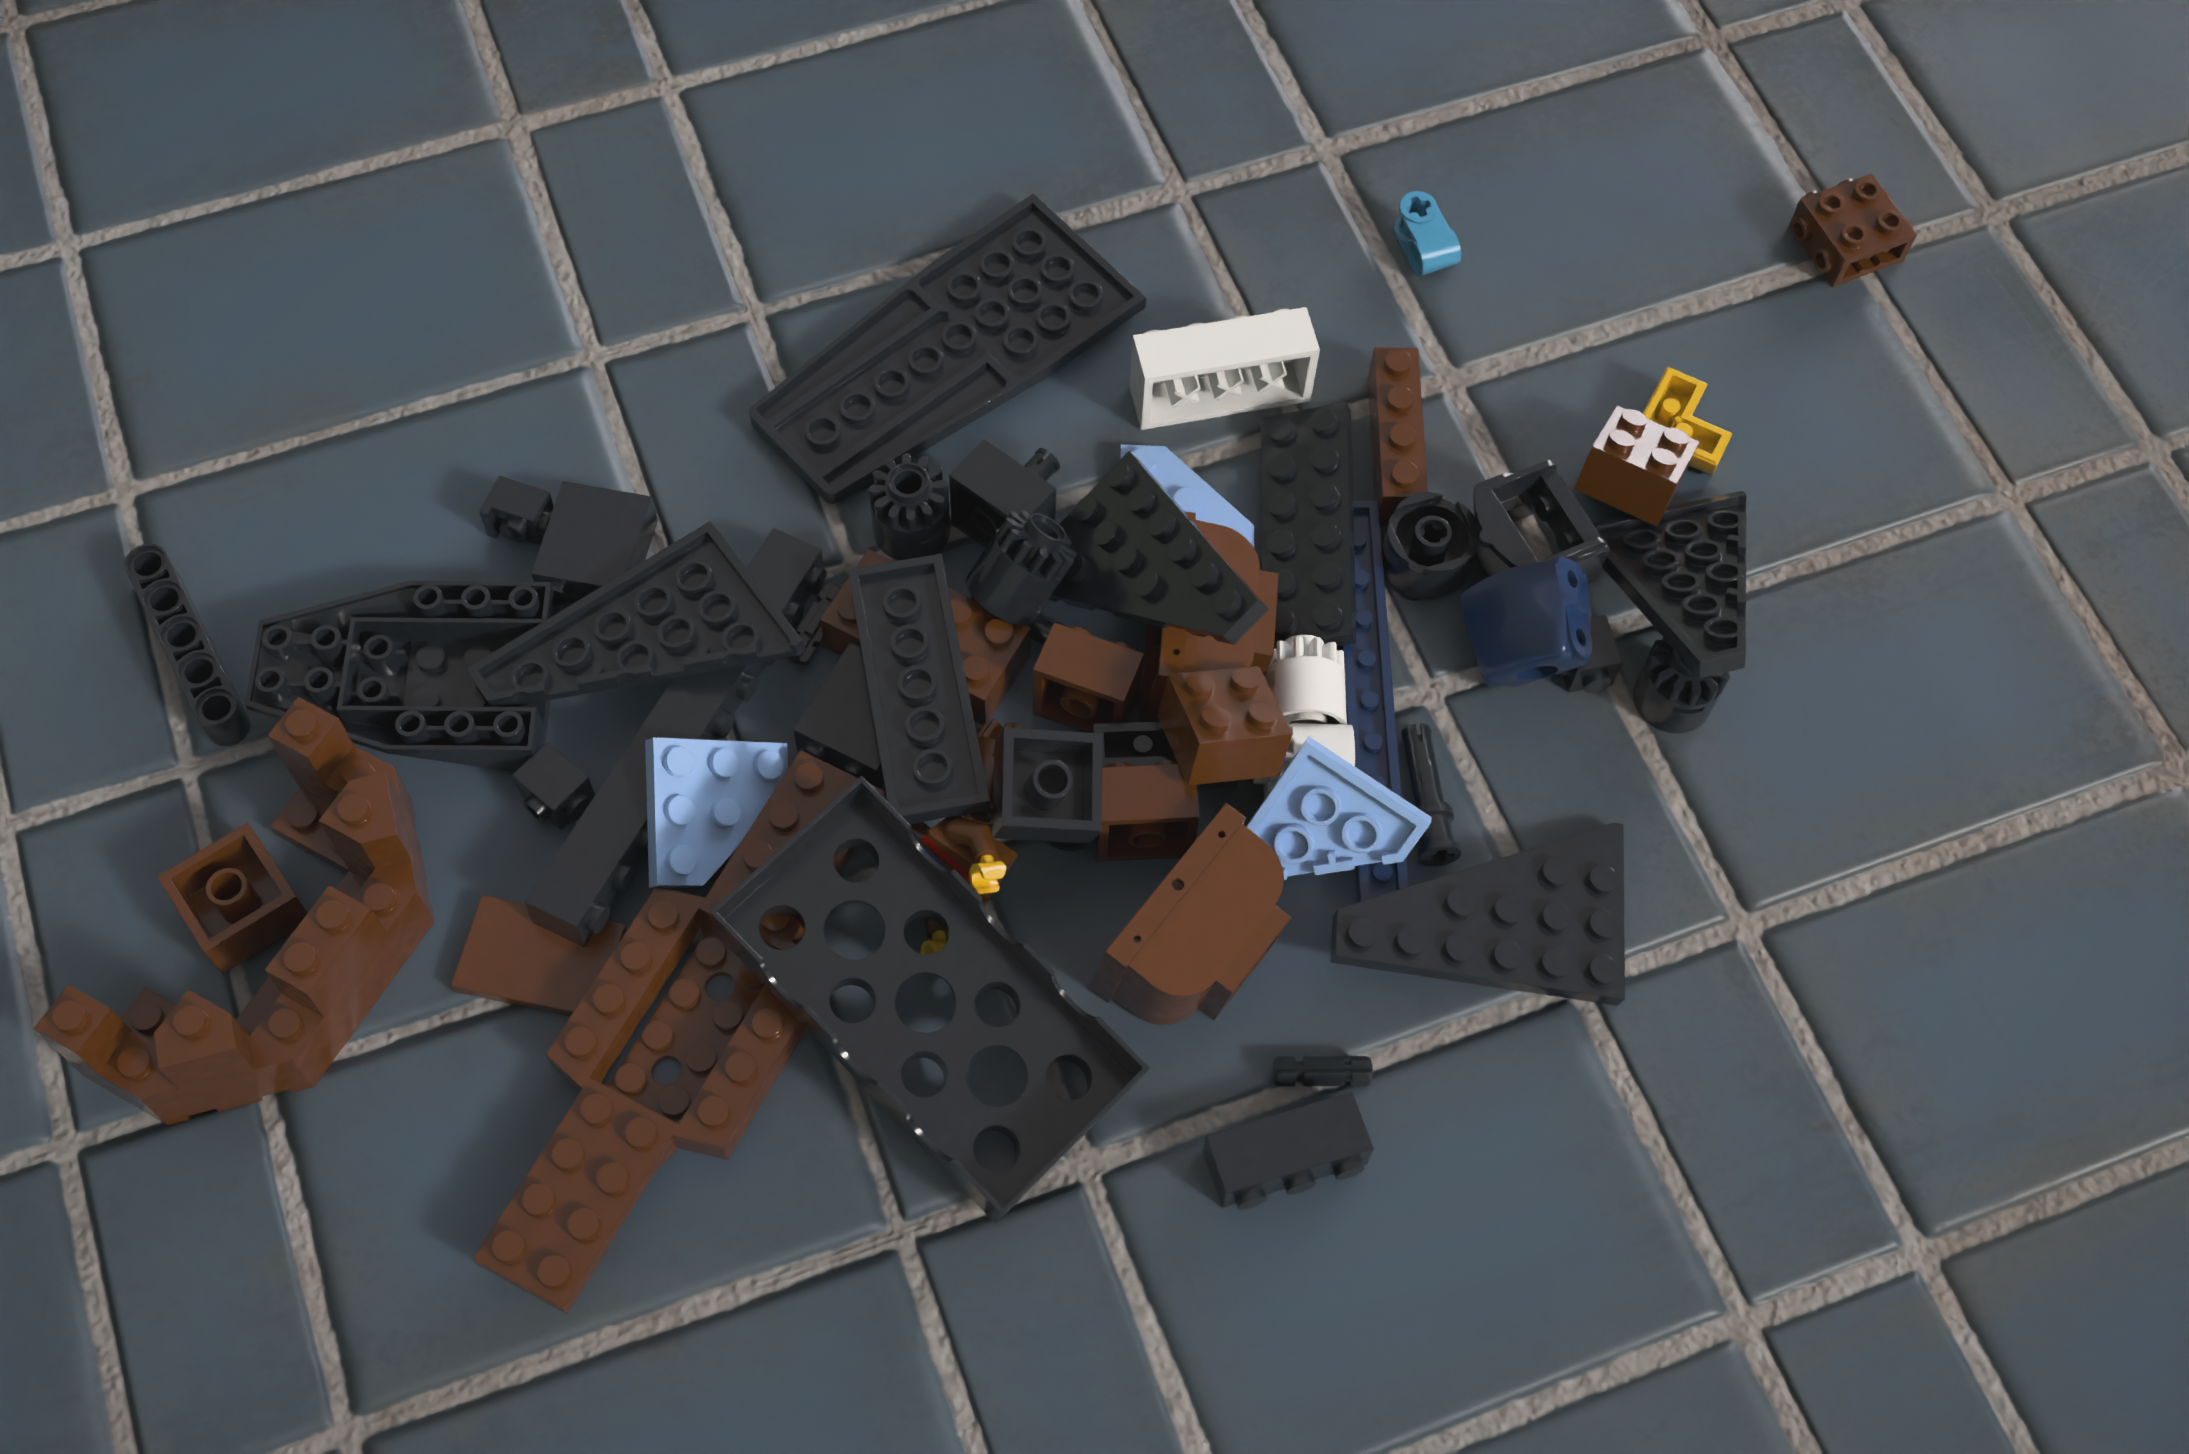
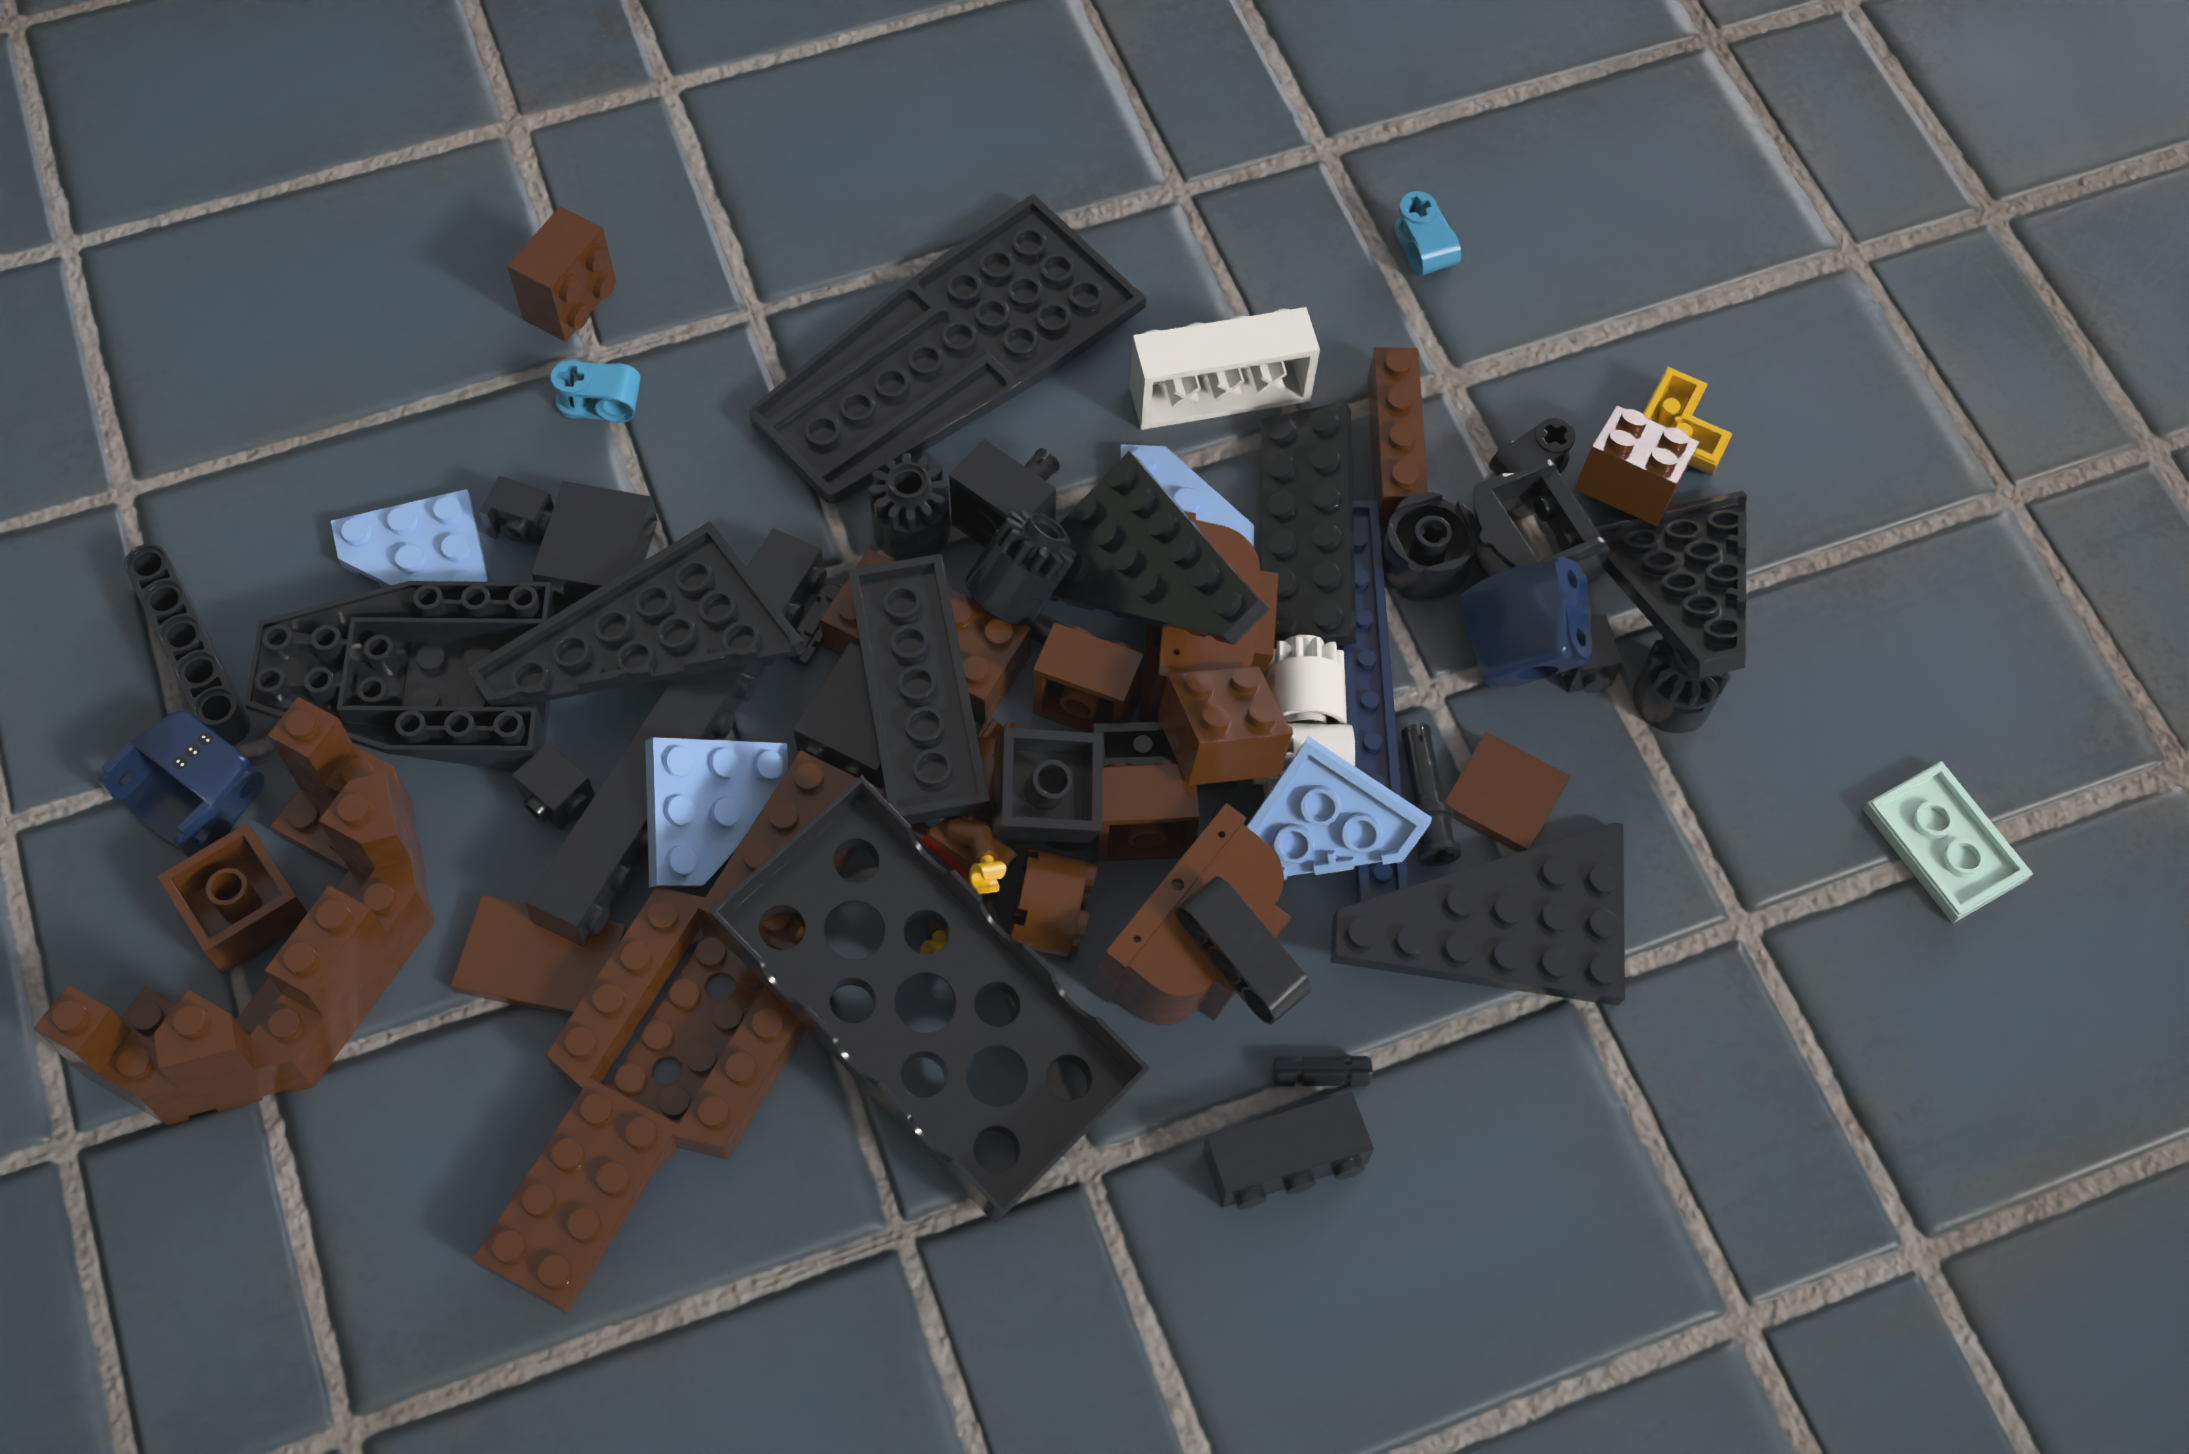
reddish brown brick [1789,173,1917,287] -> none
none -> dark blue piece [99,710,265,858]
none -> light blue plate [331,489,489,588]
none -> reddish brown brick [507,206,616,342]
none -> dark azure piece [551,360,641,423]
none -> reddish brown brick [1009,848,1097,957]
none -> black beam [1175,876,1312,1025]
none -> reddish brown tile [1445,732,1570,853]
none -> black piece [1489,418,1576,497]
none -> light aqua tile [1862,761,2033,924]

